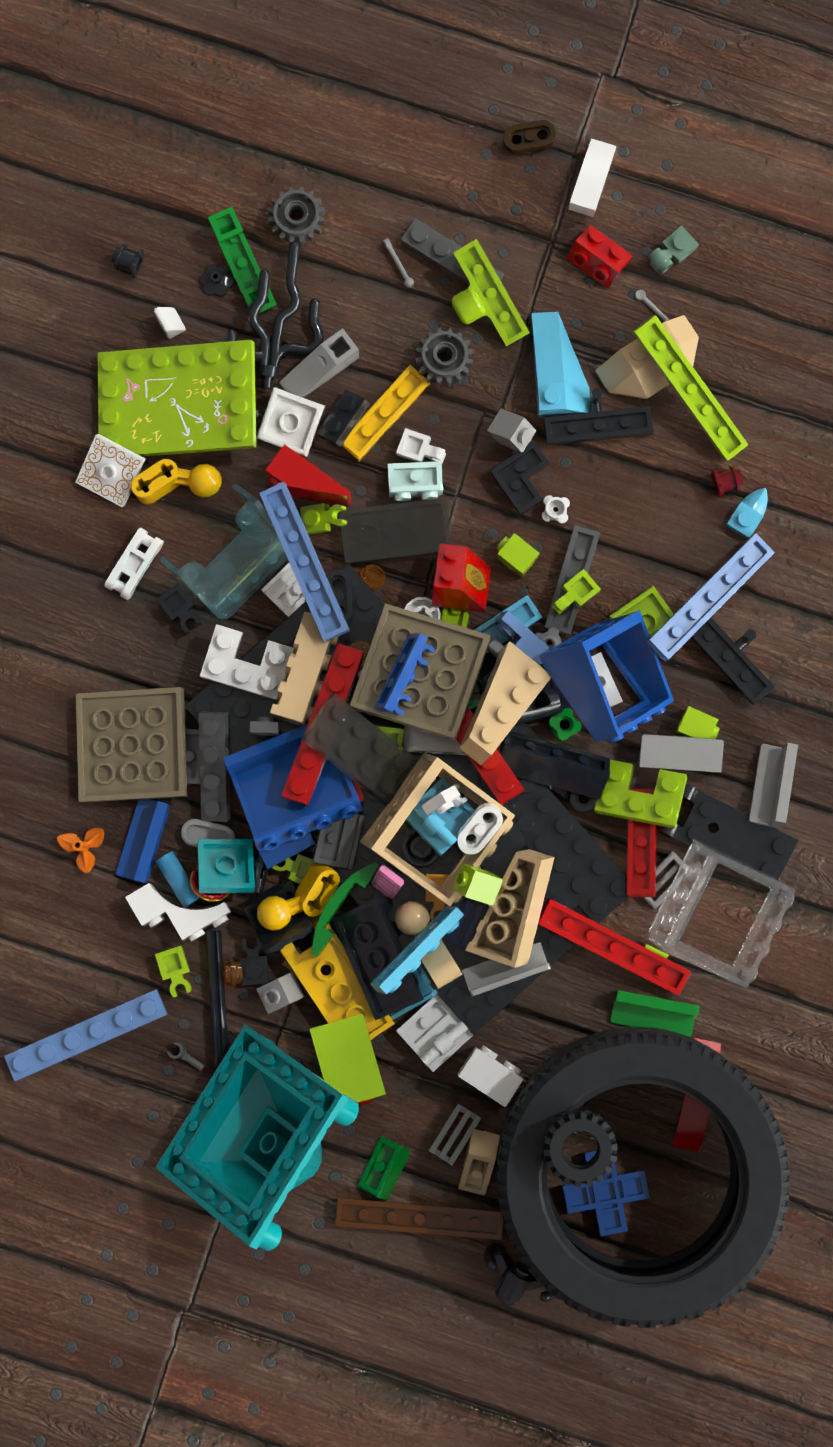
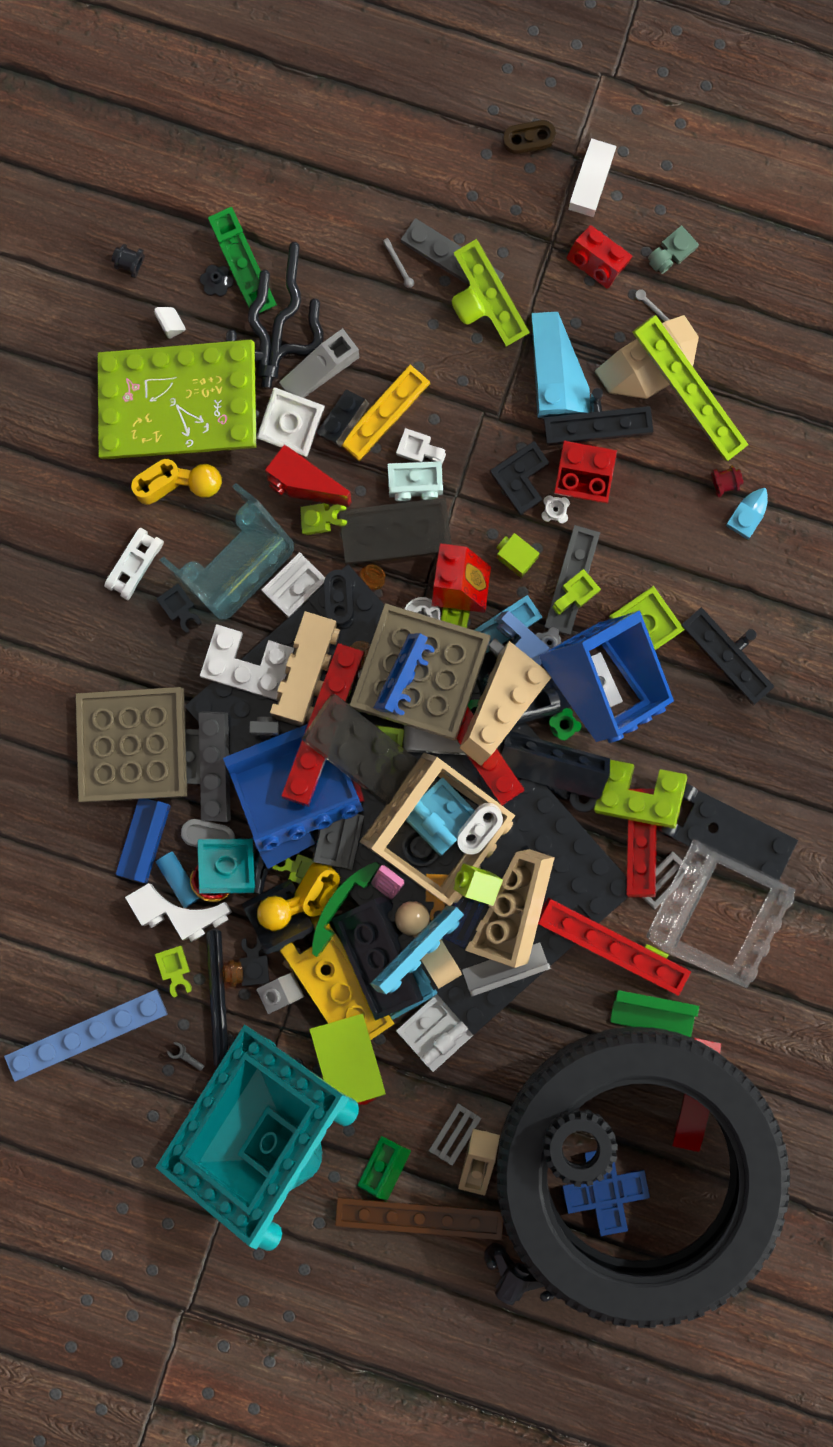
orange plant [57,828,104,874] -> none
white plate [75,434,145,507] -> none
medium blue plate [259,482,350,642] -> none
dark grey gear [268,187,326,246] -> none
dark grey gear [415,328,473,387] -> none
white plate [422,784,468,815] -> none
white brick [457,1045,523,1107] -> none
light grey brick [487,409,536,453] -> none
light grey panel [637,734,724,773] -> none
plate [647,533,775,662] -> none
lime brick [675,706,720,739] -> none
light grey panel [748,743,798,829] -> none
none -> red slope [554,441,617,504]

